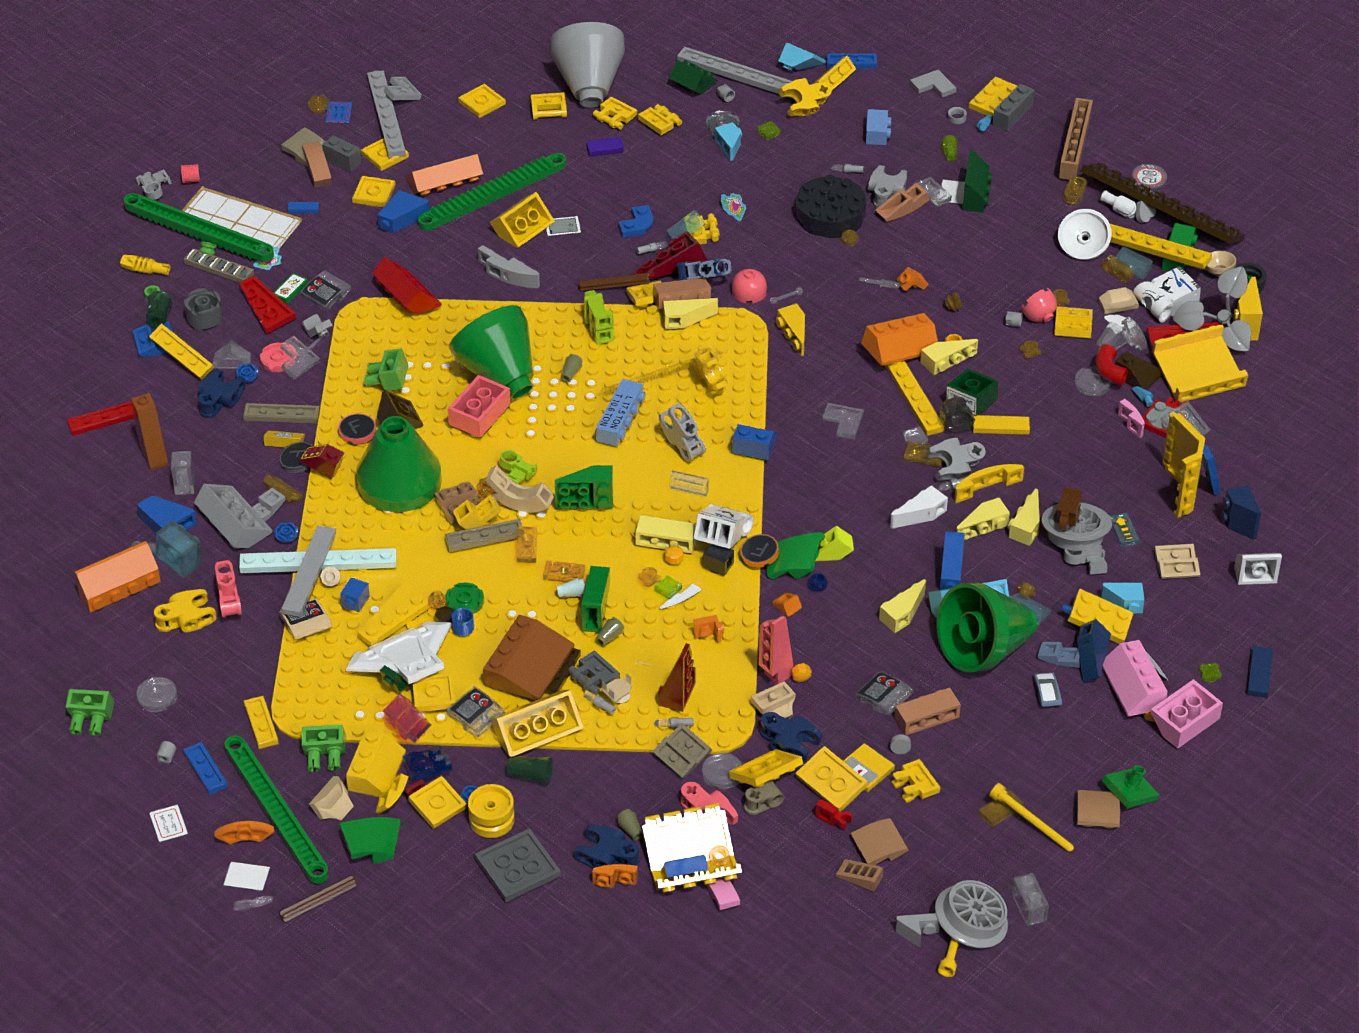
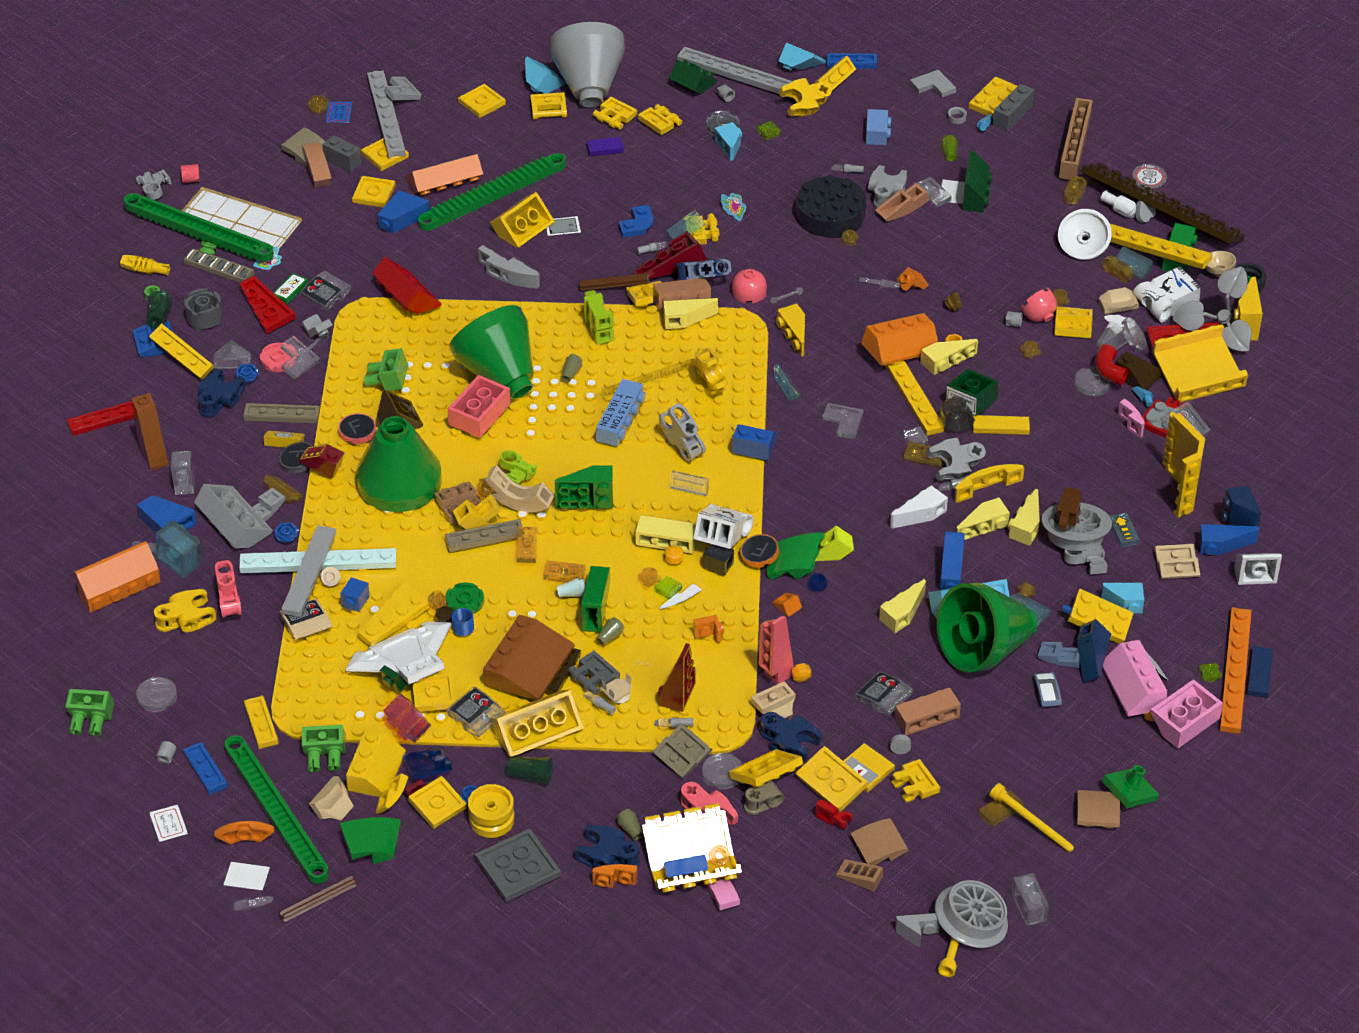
blue piece [288,202,319,214] -> none
blue tile [1202,445,1221,496] -> none
none -> medium azure slope [525,57,566,94]
none -> clear light blue slope [774,363,801,401]
none -> blue slope [1199,524,1259,555]
none -> orange plate [1220,607,1252,734]

